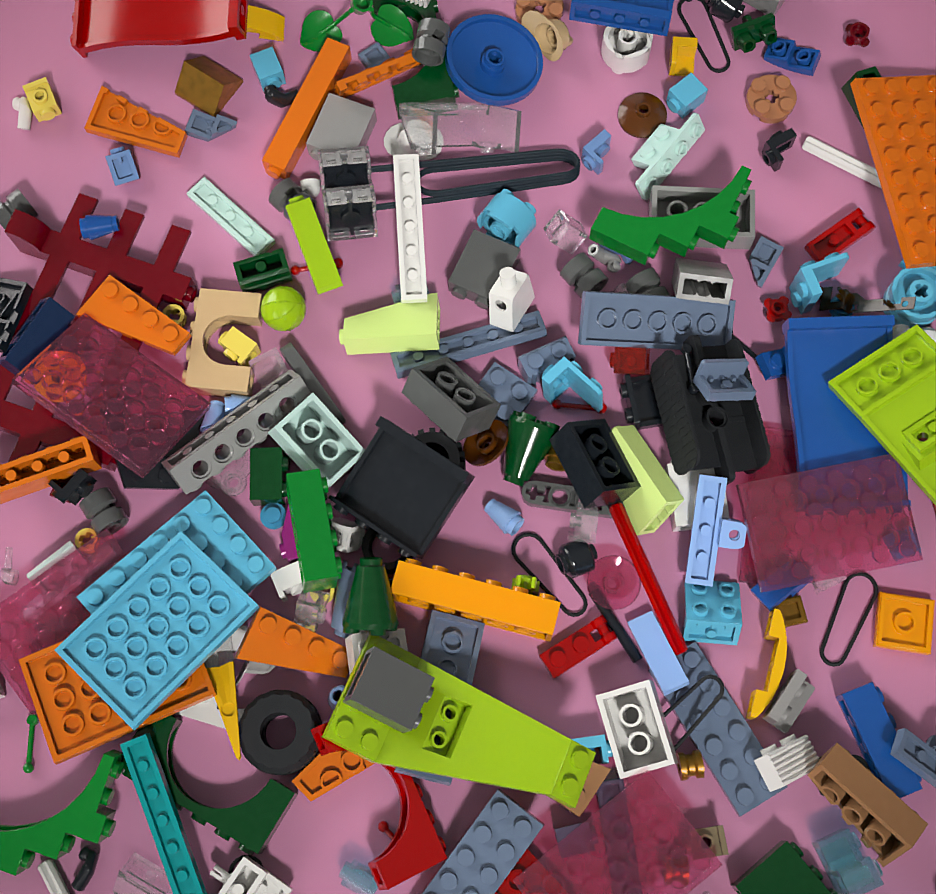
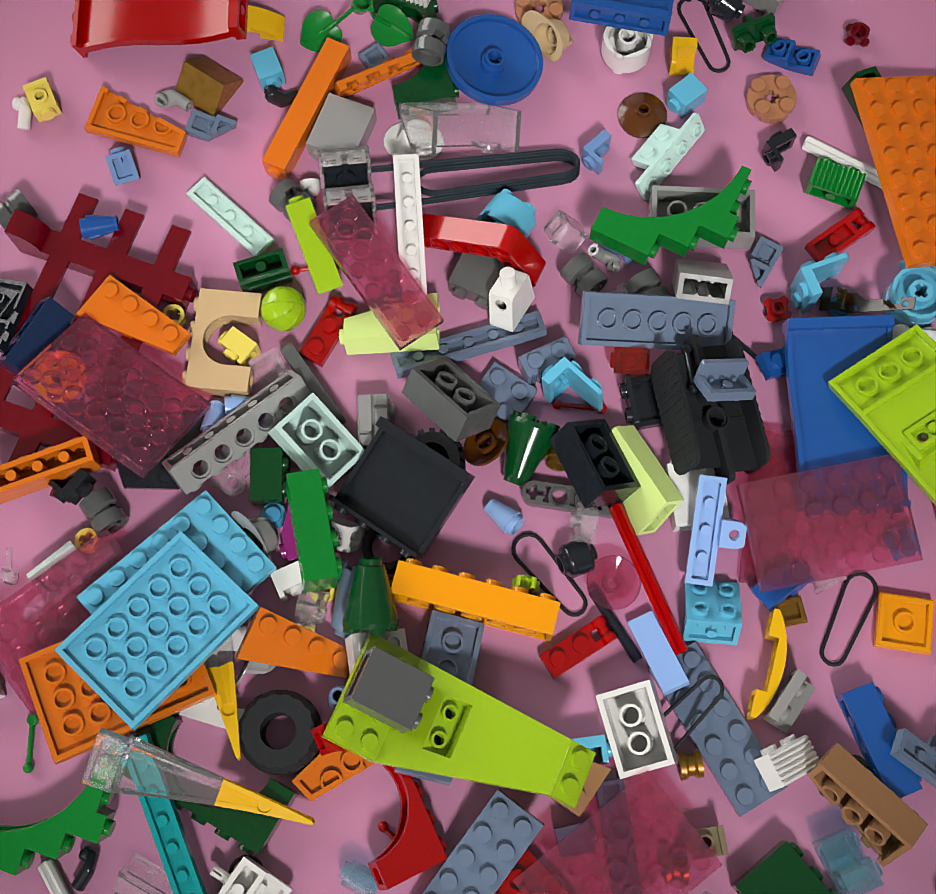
none -> clear plate [81,728,315,825]
none -> light grey arm [154,89,193,111]
none -> light grey piece [231,511,279,558]
none -> red plate [299,294,358,368]
none -> clear pink plate [309,195,444,350]
none -> light grey brick [357,394,395,449]
none -> red beam [422,214,546,287]
none -> green brick [804,158,866,209]

